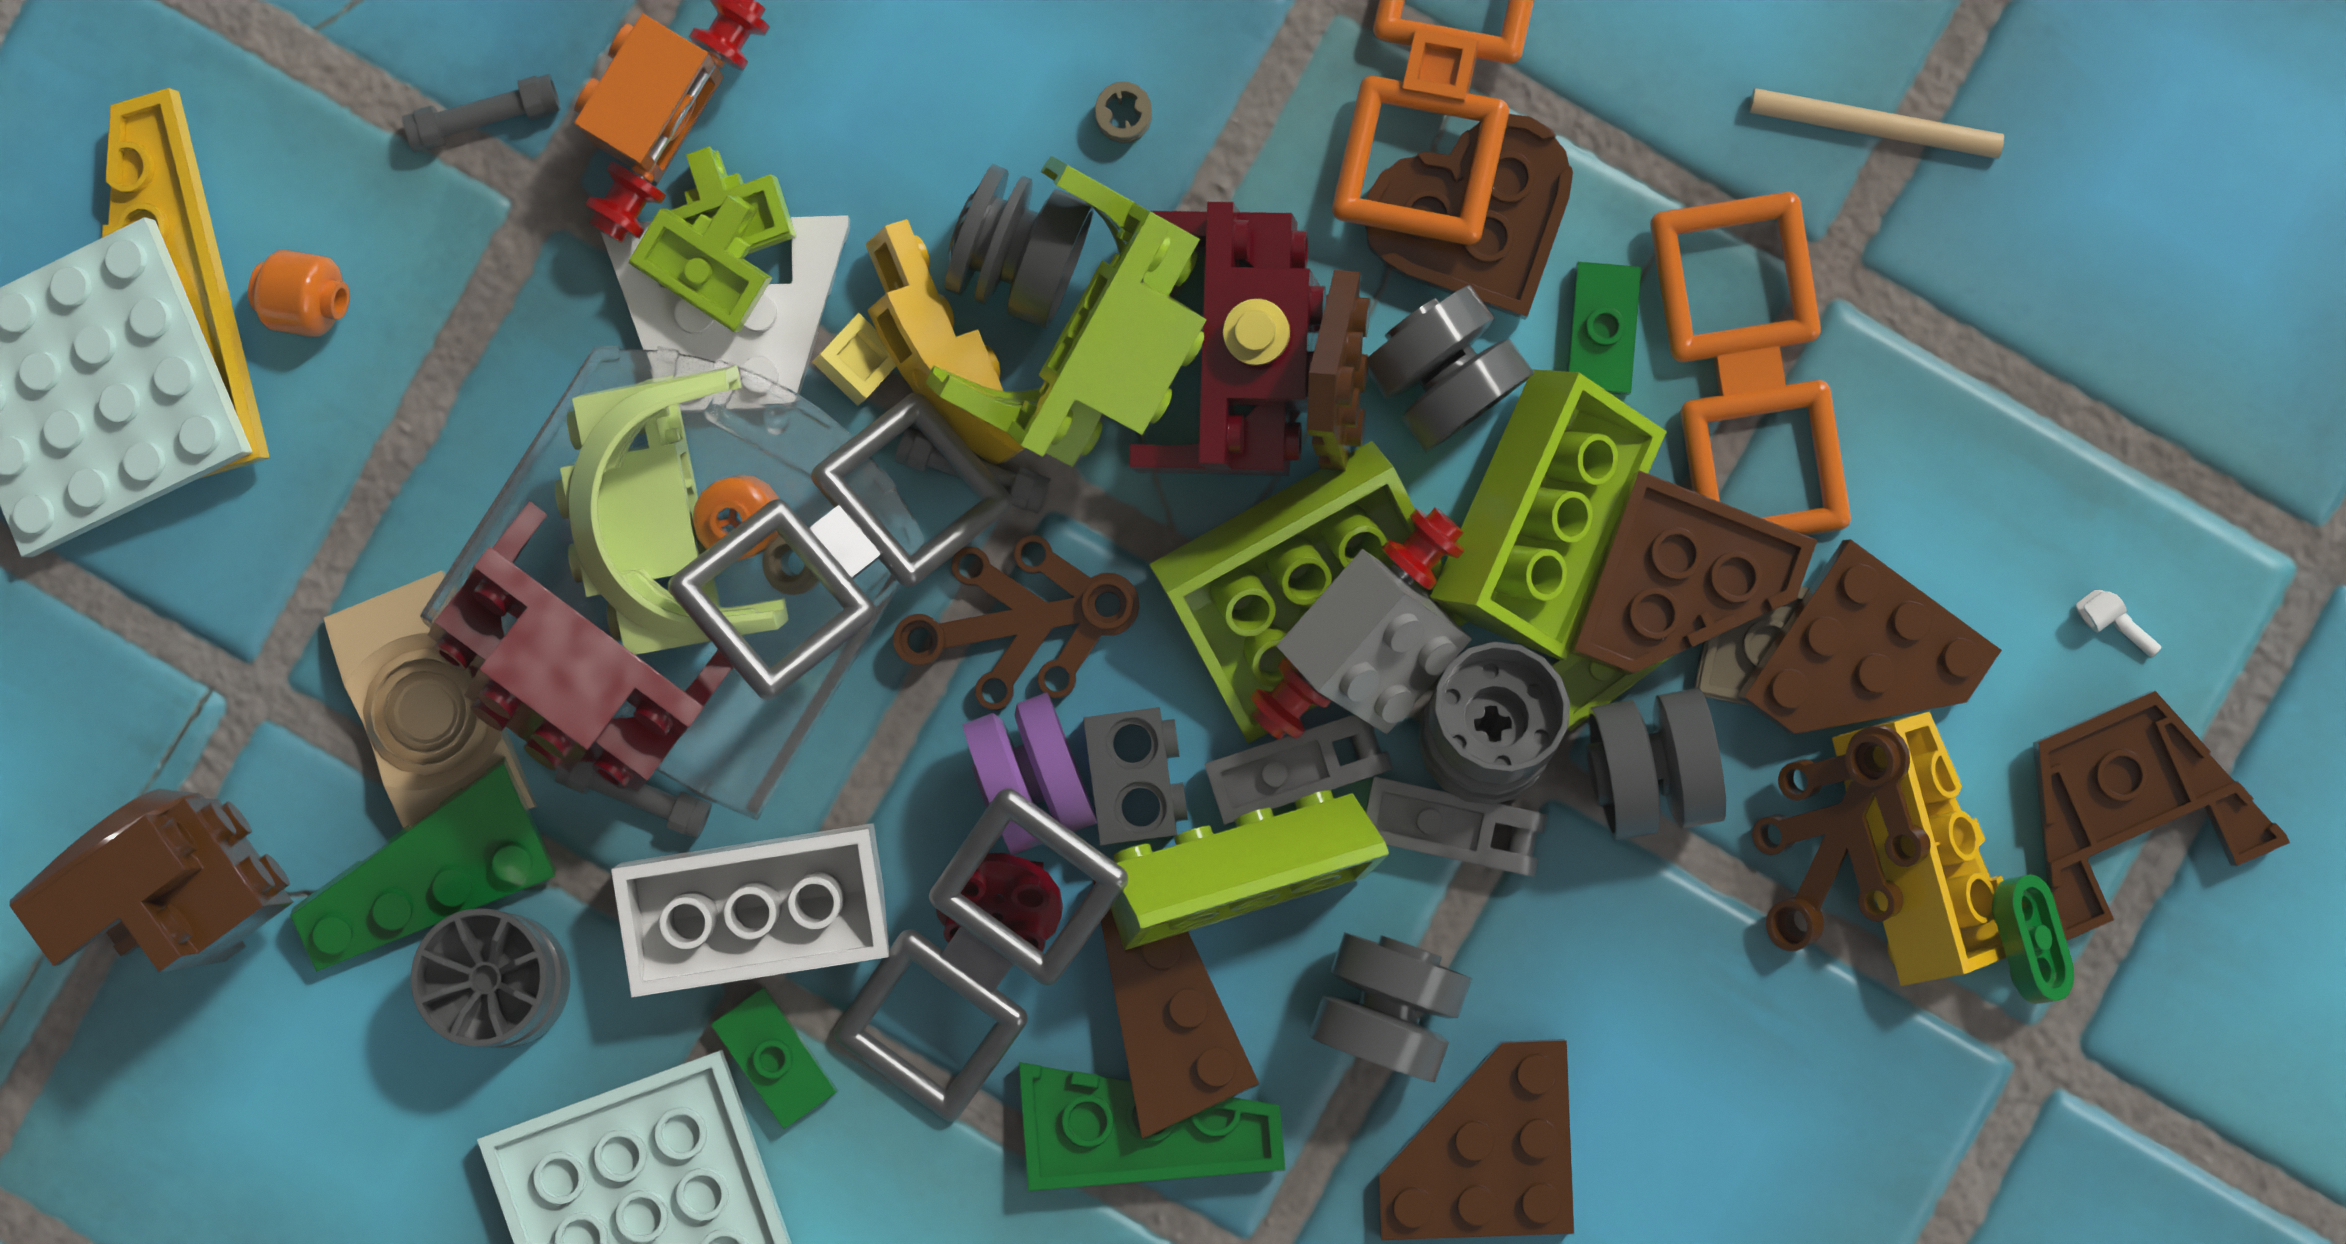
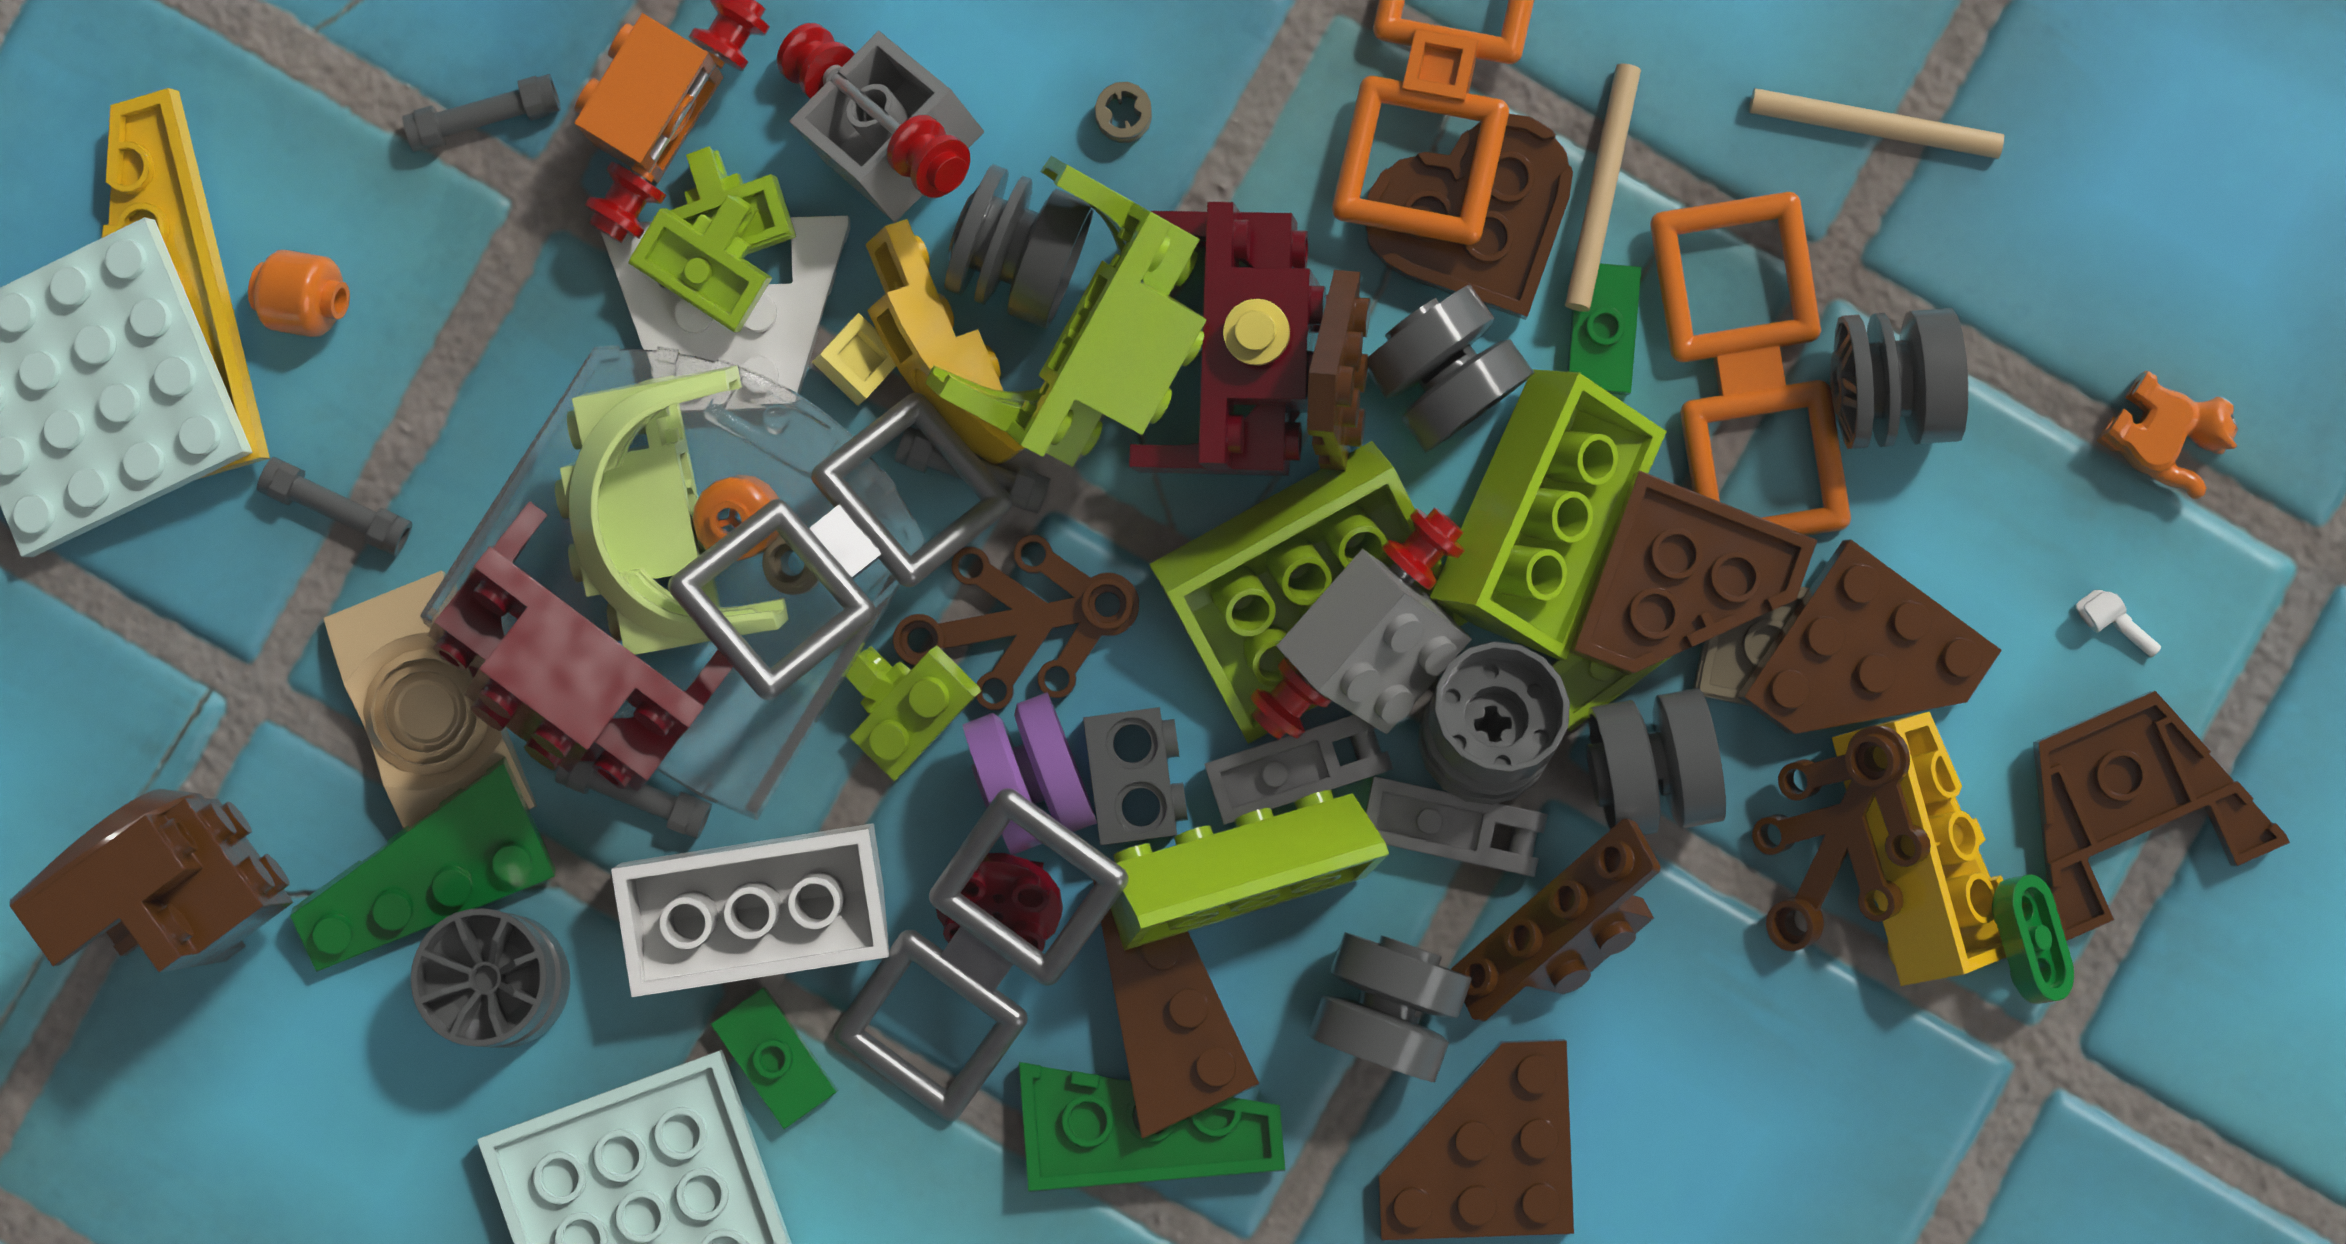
none -> dark grey bar [257,457,412,556]
none -> light grey brick [777,23,984,223]
none -> lime hinge [842,646,981,782]
none -> reddish brown bracket [1451,819,1661,1021]
none -> tan bar [1565,64,1641,312]
none -> dark grey wheel [1830,308,1968,449]
none -> orange animal [2096,371,2238,499]

